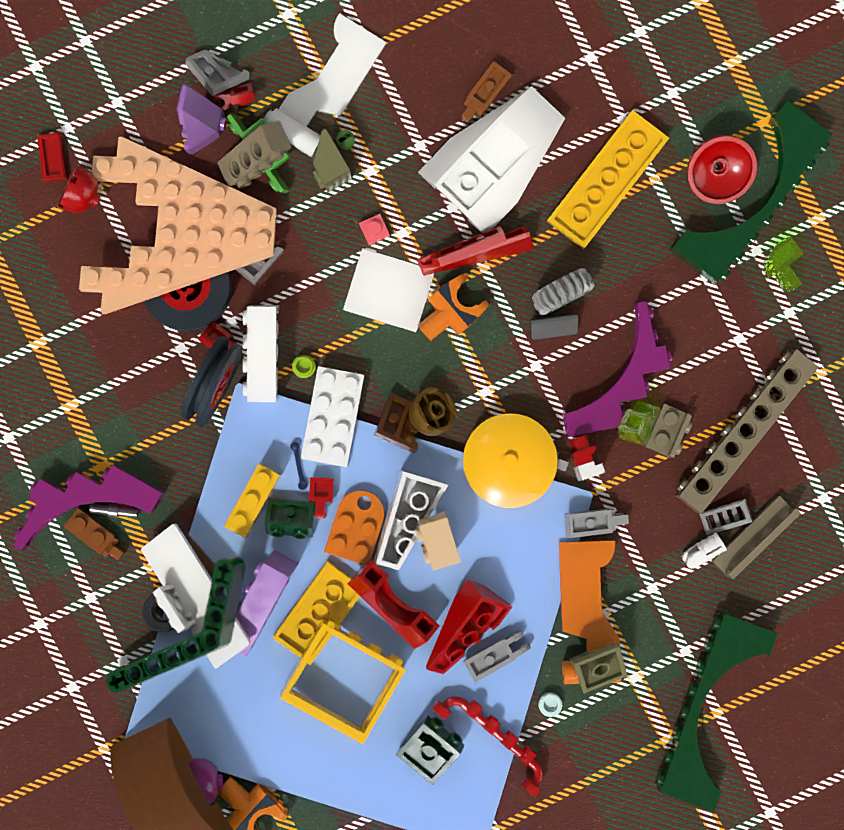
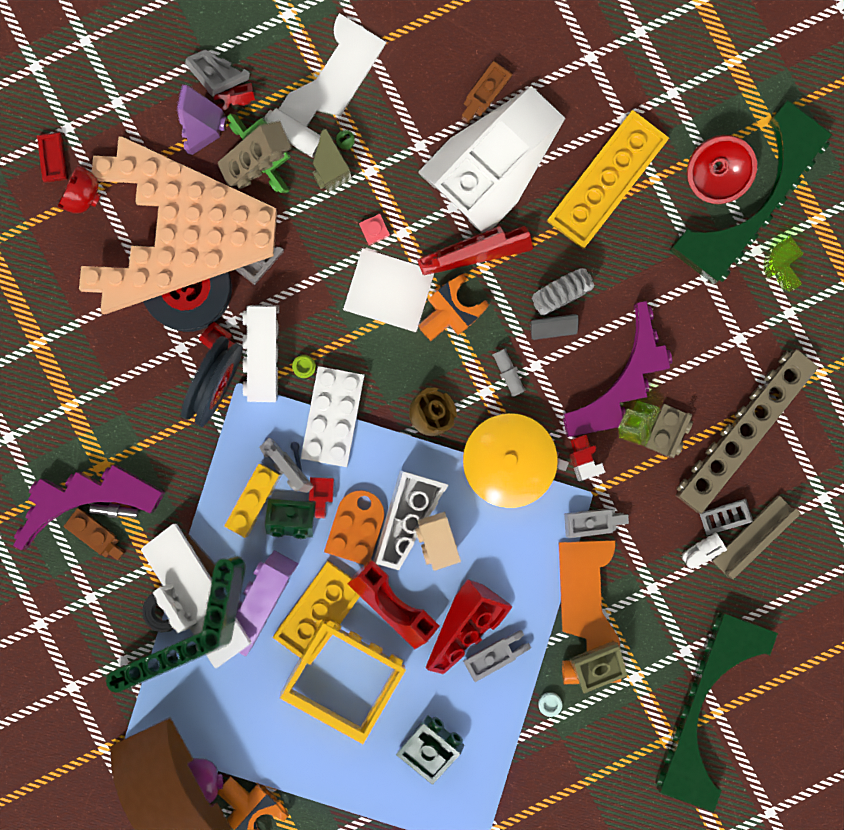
reddish brown wing [374,393,418,453] -> none
red bar [431,696,543,797] -> none
none -> light grey hinge [259,438,314,493]
none -> light grey pin [492,348,526,397]

